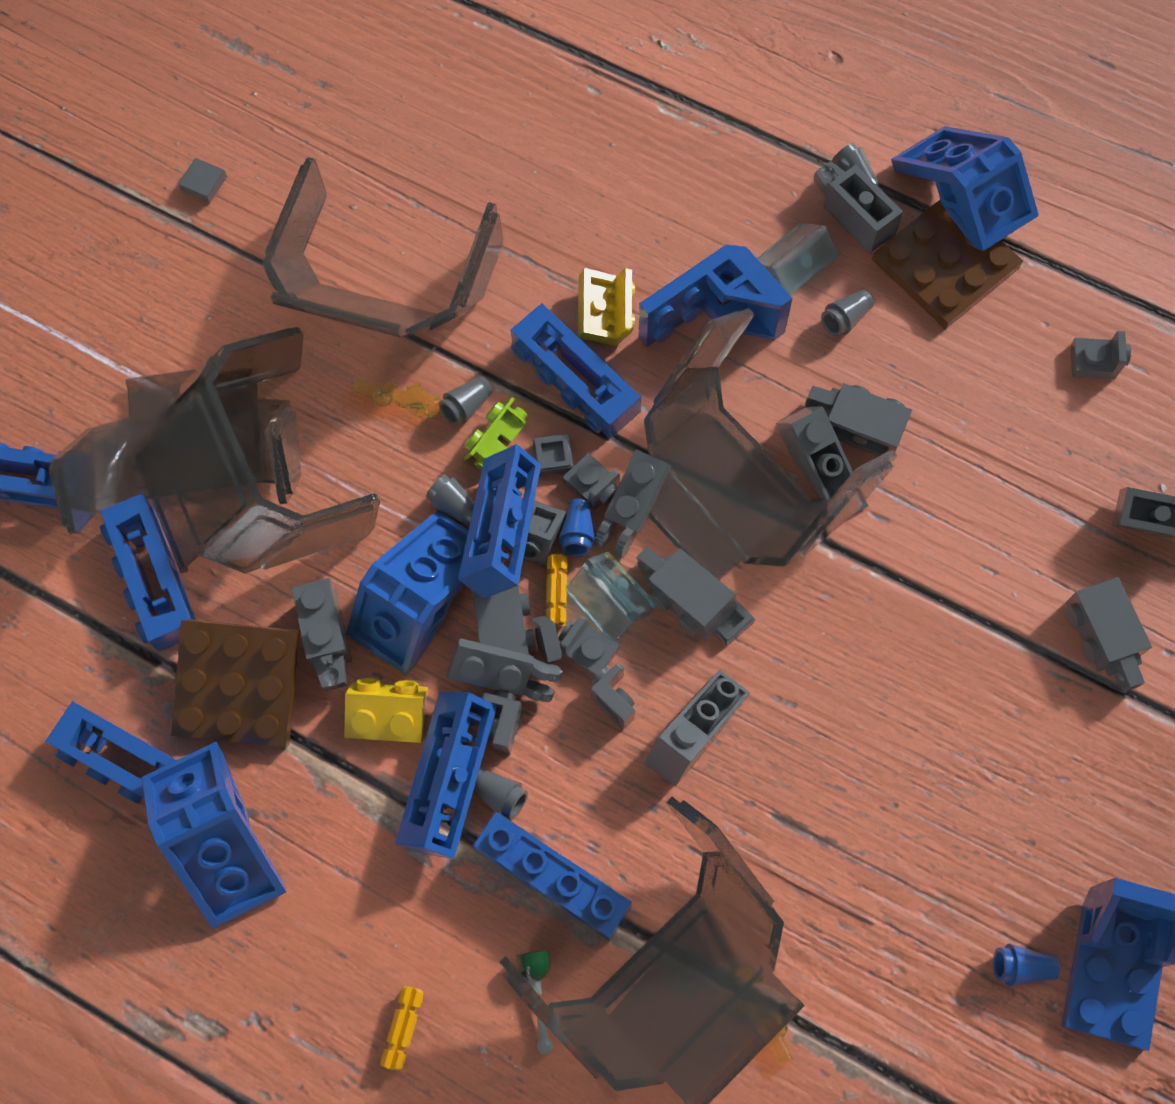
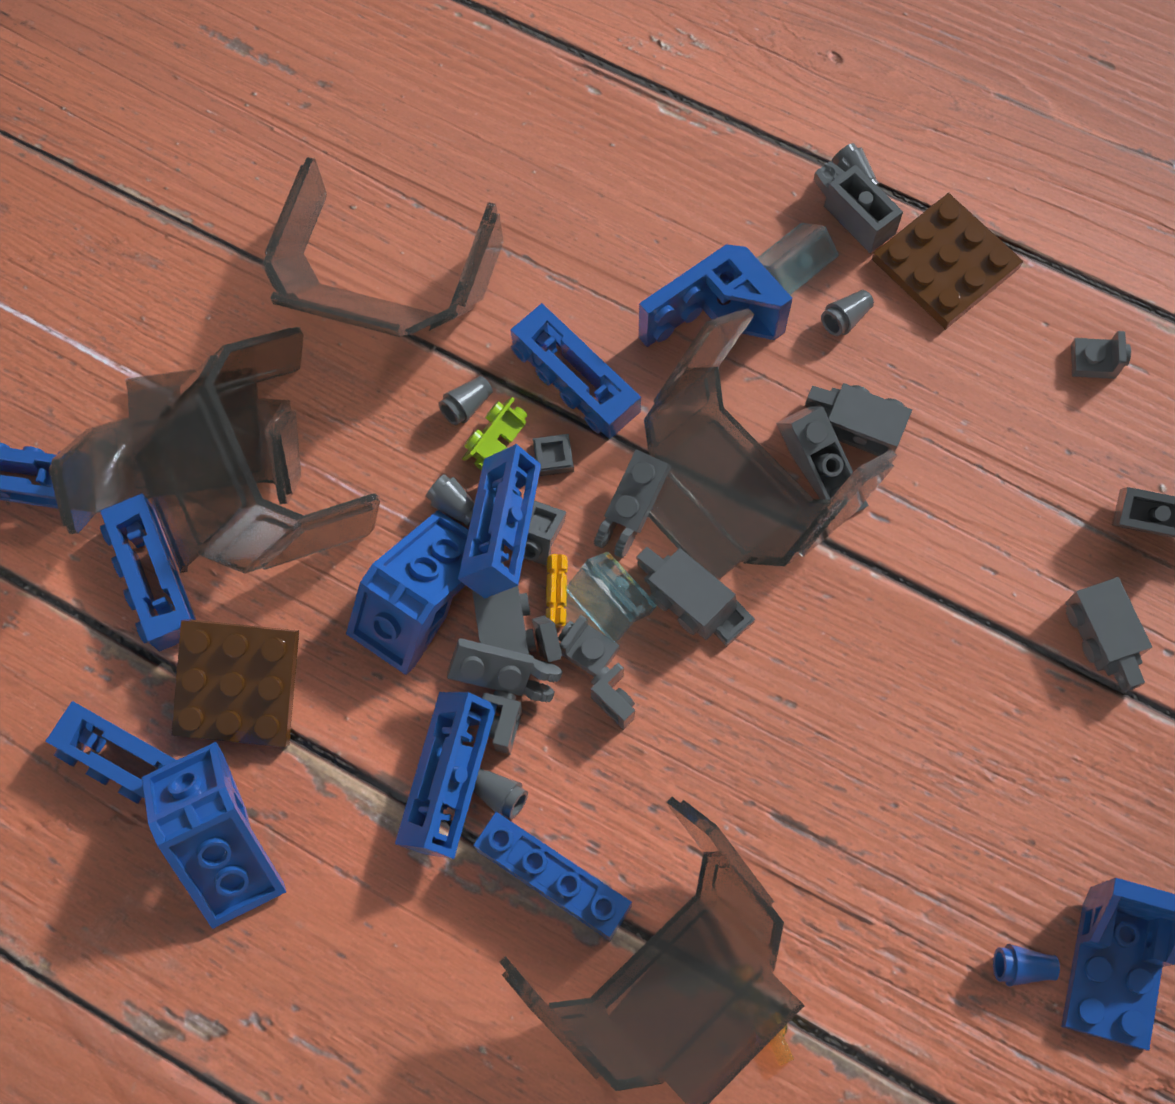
dark grey tile [178,158,227,203] -> none
dark grey hinge [292,578,352,691] -> none
yellow bracket [344,678,428,743] -> none
clear yellow animal [354,378,441,417] -> none
light orange axle [380,986,424,1071] -> none
dark green hinge [516,950,553,1055] -> none
blue cone [558,499,595,557] -> none
dark grey bracket [563,453,620,511] -> none
yellow bracket [578,268,635,346] -> none
dark grey slope [644,670,750,787] -> none
blue bracket [891,126,1039,251] -> none

